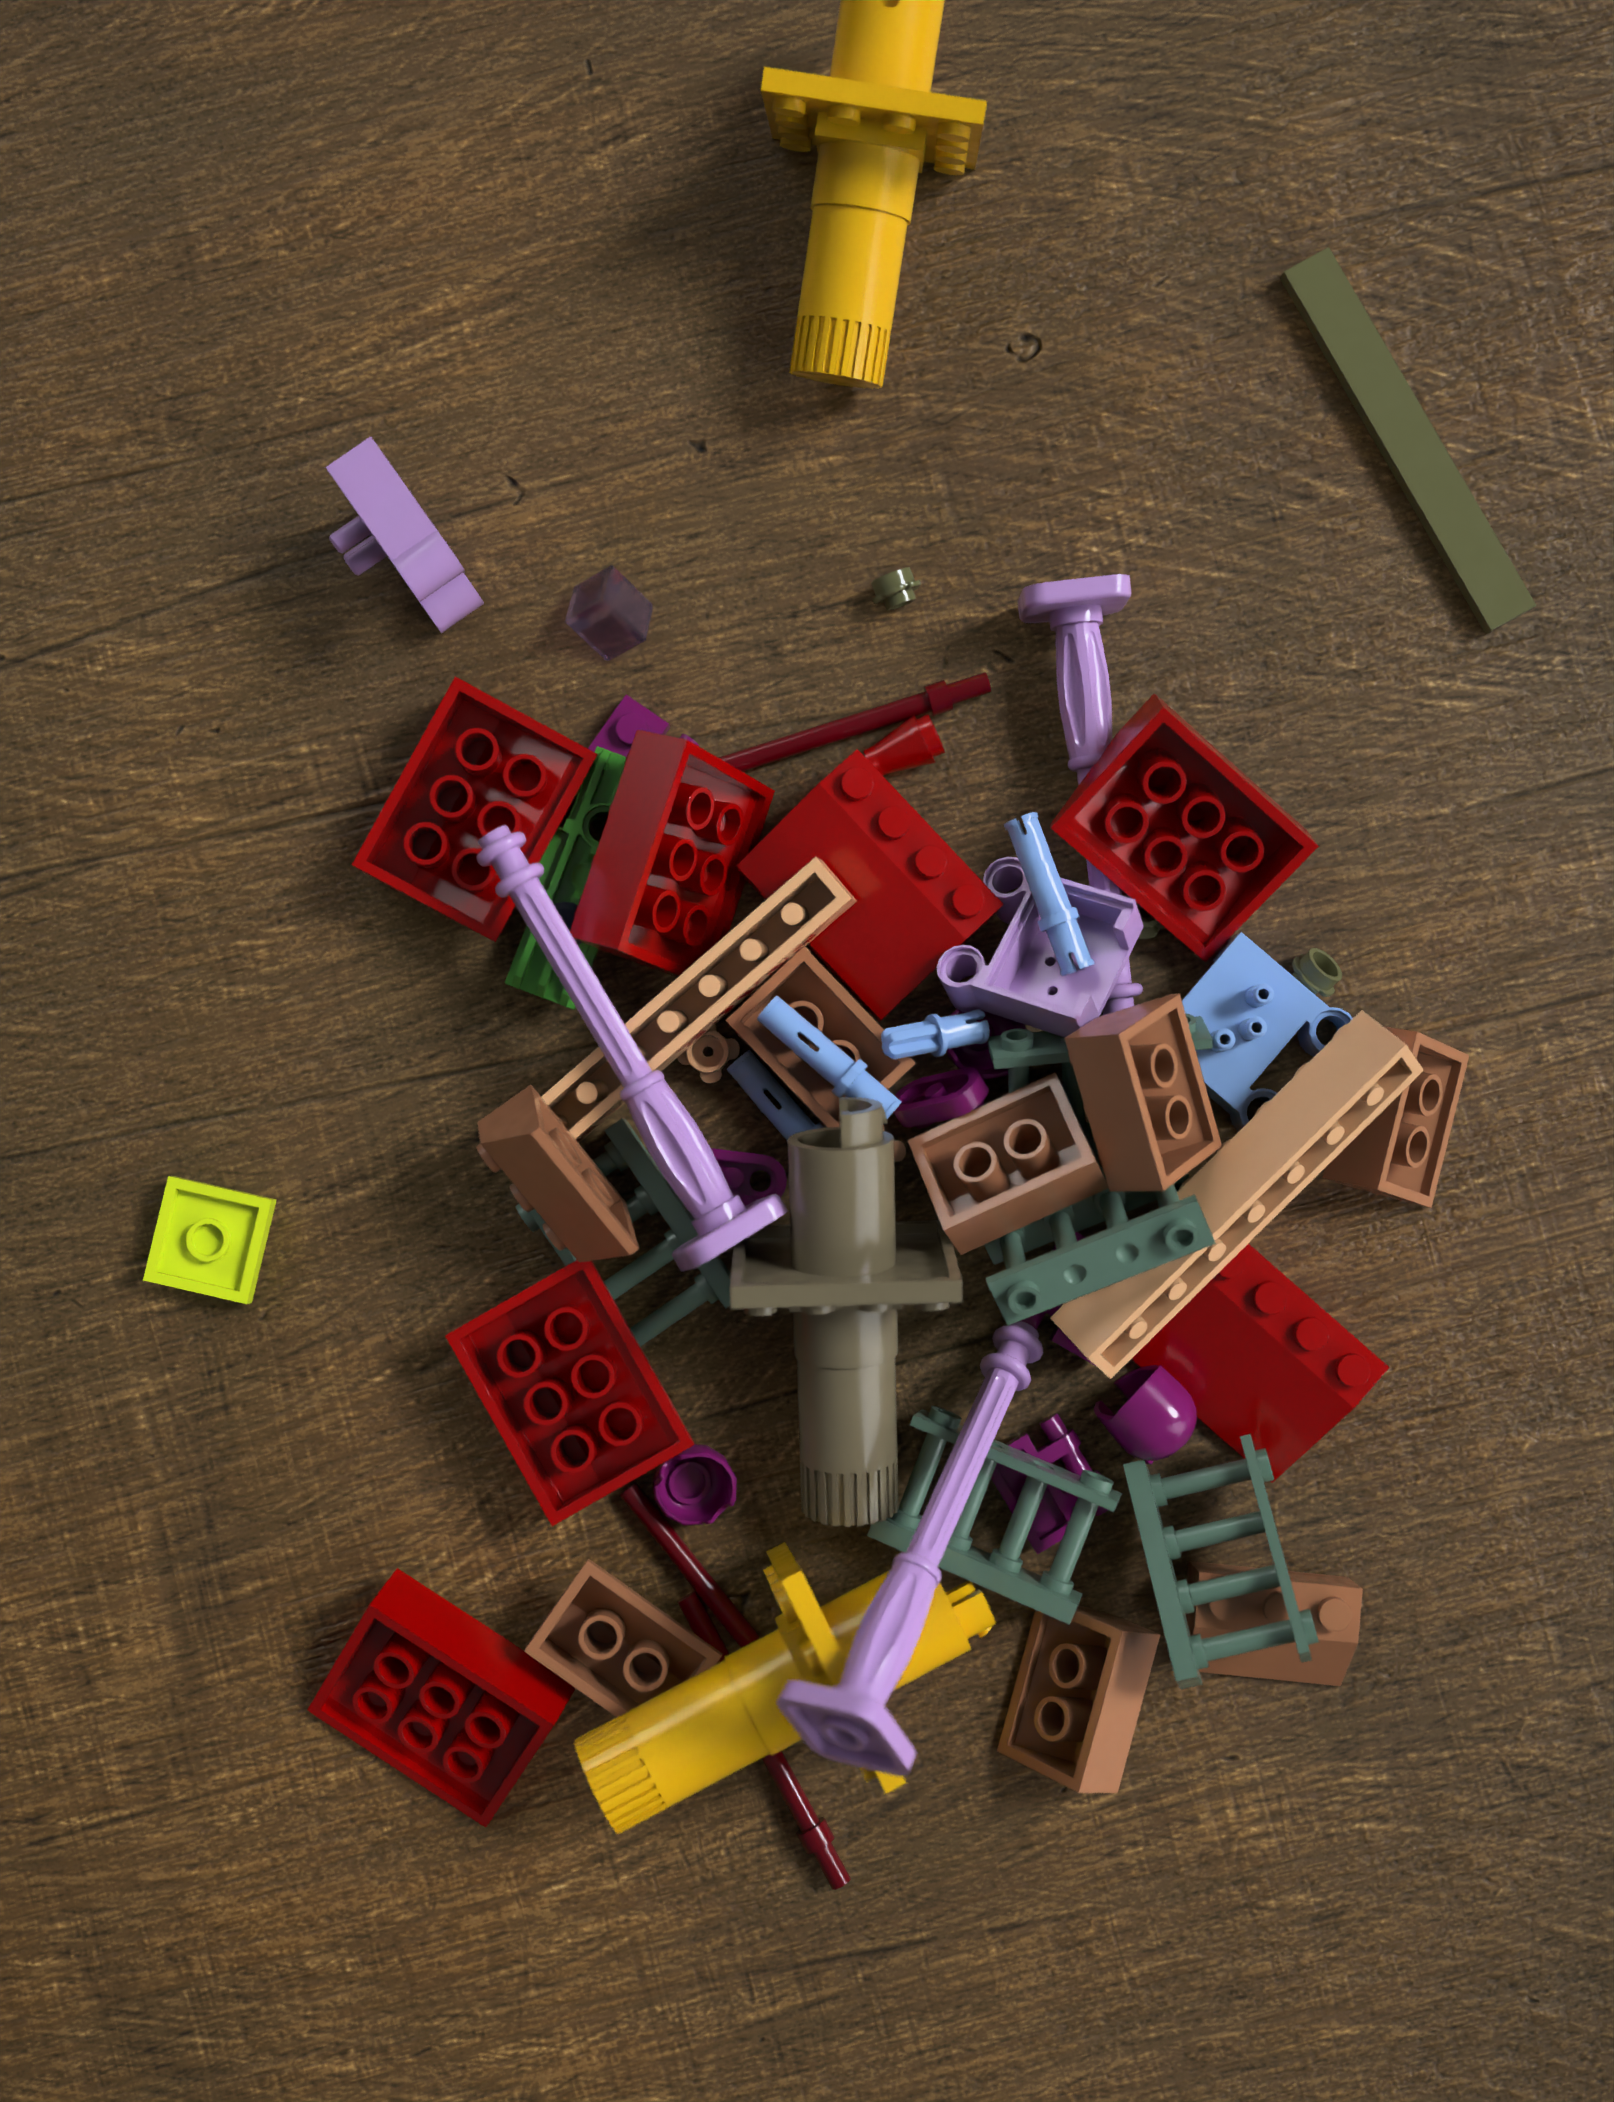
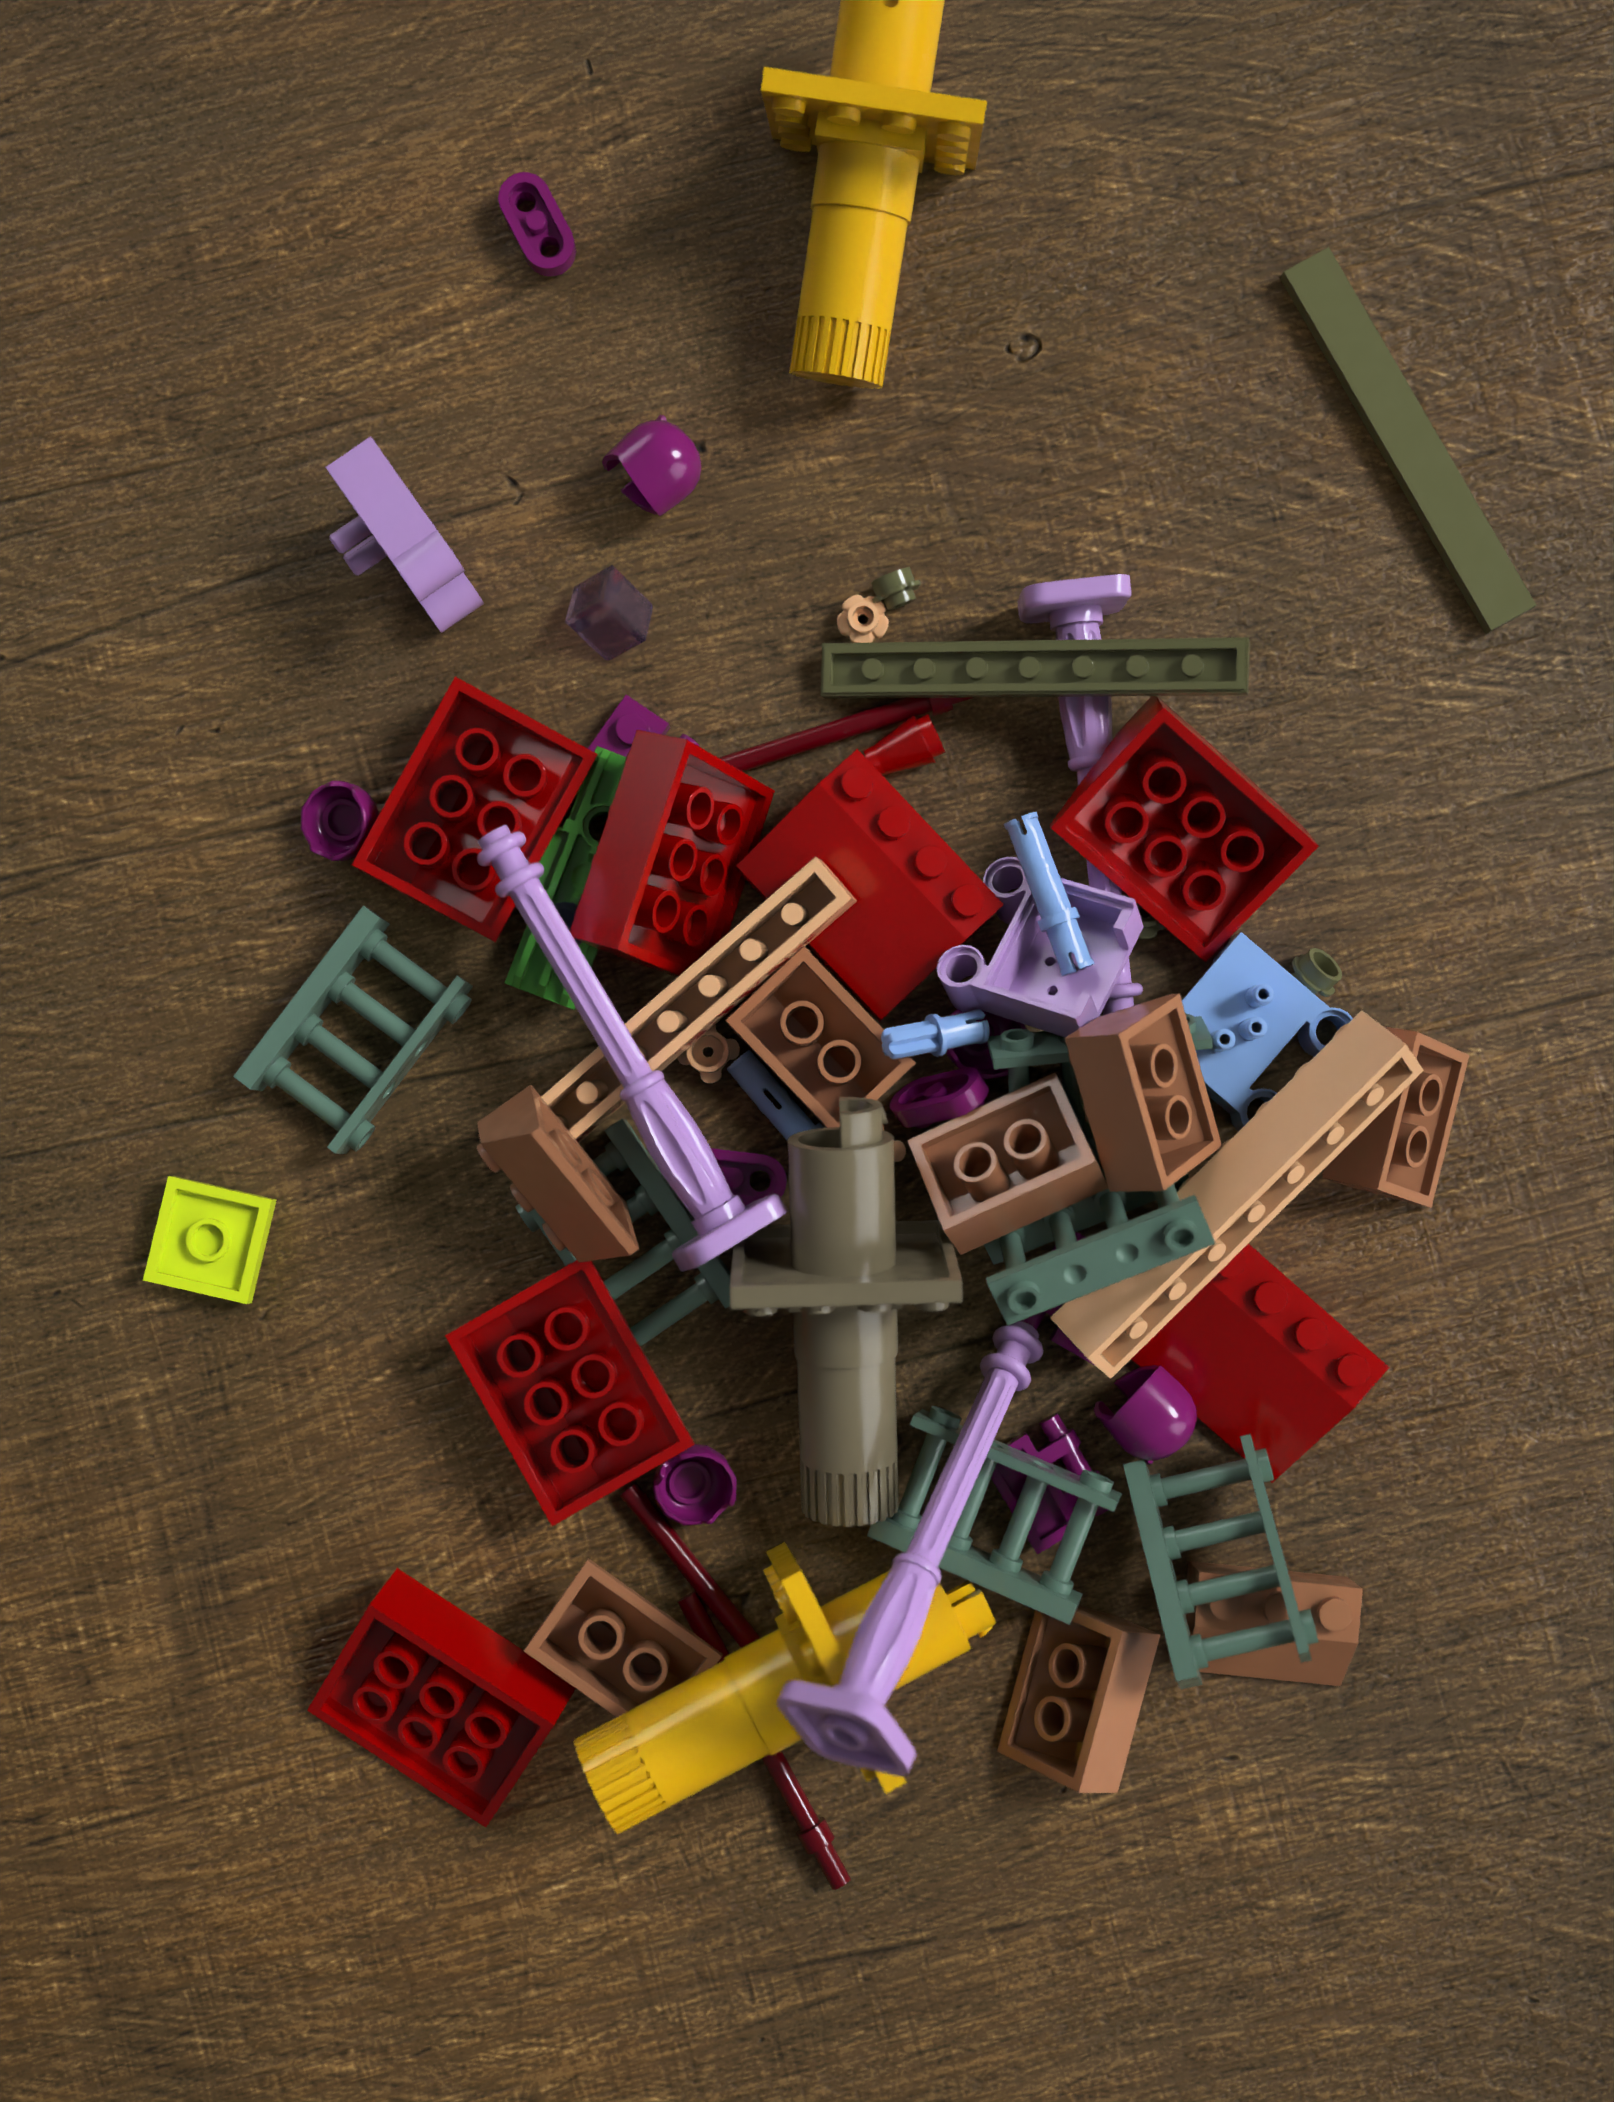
light blue pin [757,996,902,1119] -> none
none -> sand green fence [233,905,473,1154]
none -> magenta hair [301,780,379,862]
none -> magenta plate [498,172,576,277]
none -> magenta helmet [602,415,701,516]
none -> olive tile [821,637,1250,699]
none -> light nougat plate [837,595,889,643]

